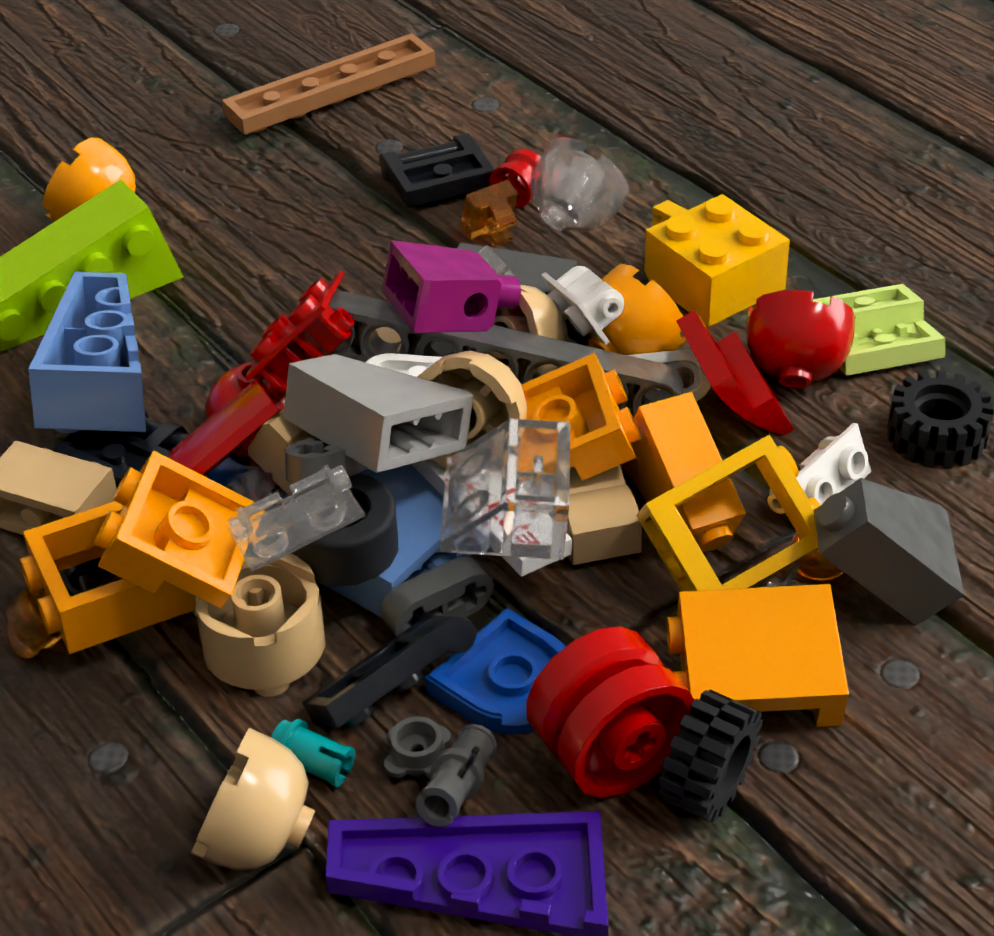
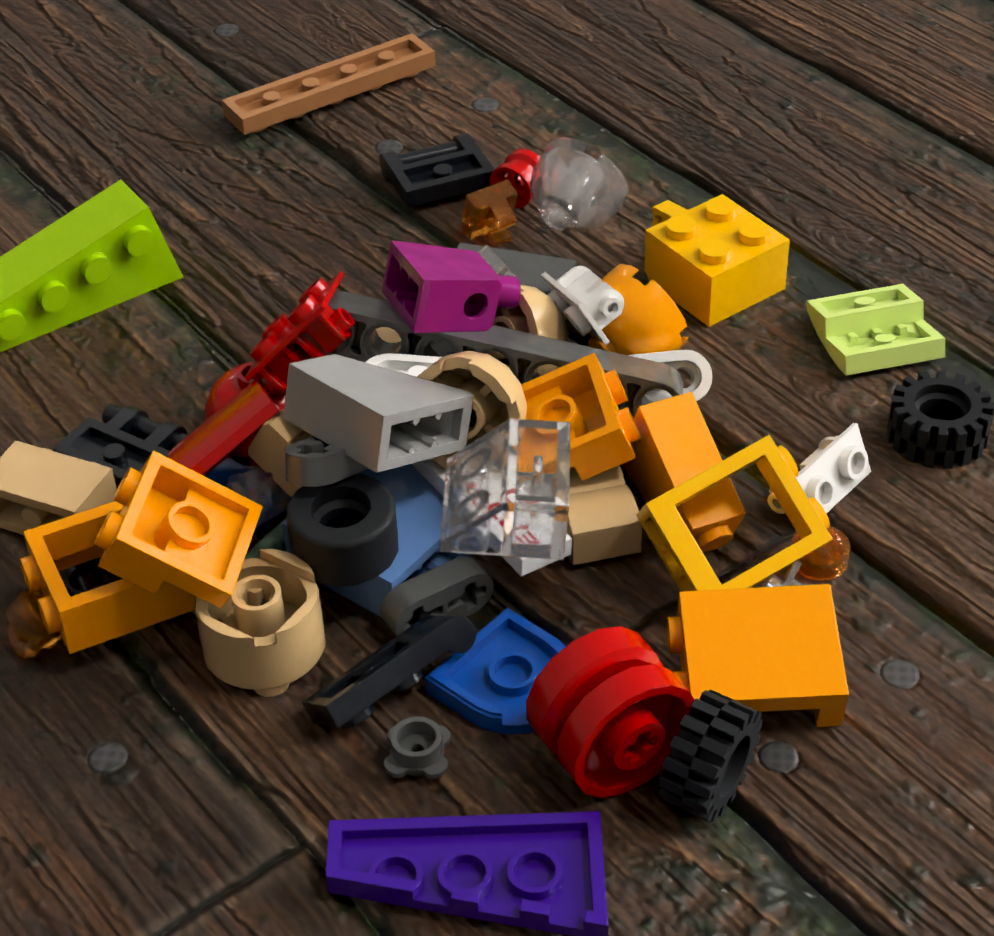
medium blue wedge [28,272,146,433] -> none
light orange cylinder [43,137,136,222] -> none
tan cylinder [191,728,315,870] -> none
clear hinge [227,465,365,572] -> none
teal pin [271,719,356,787] -> none
dark grey pin [416,724,497,827] -> none
red slope [676,310,794,435] -> none
red cylinder [746,290,856,389] -> none
dark grey slope [814,478,964,625] -> none

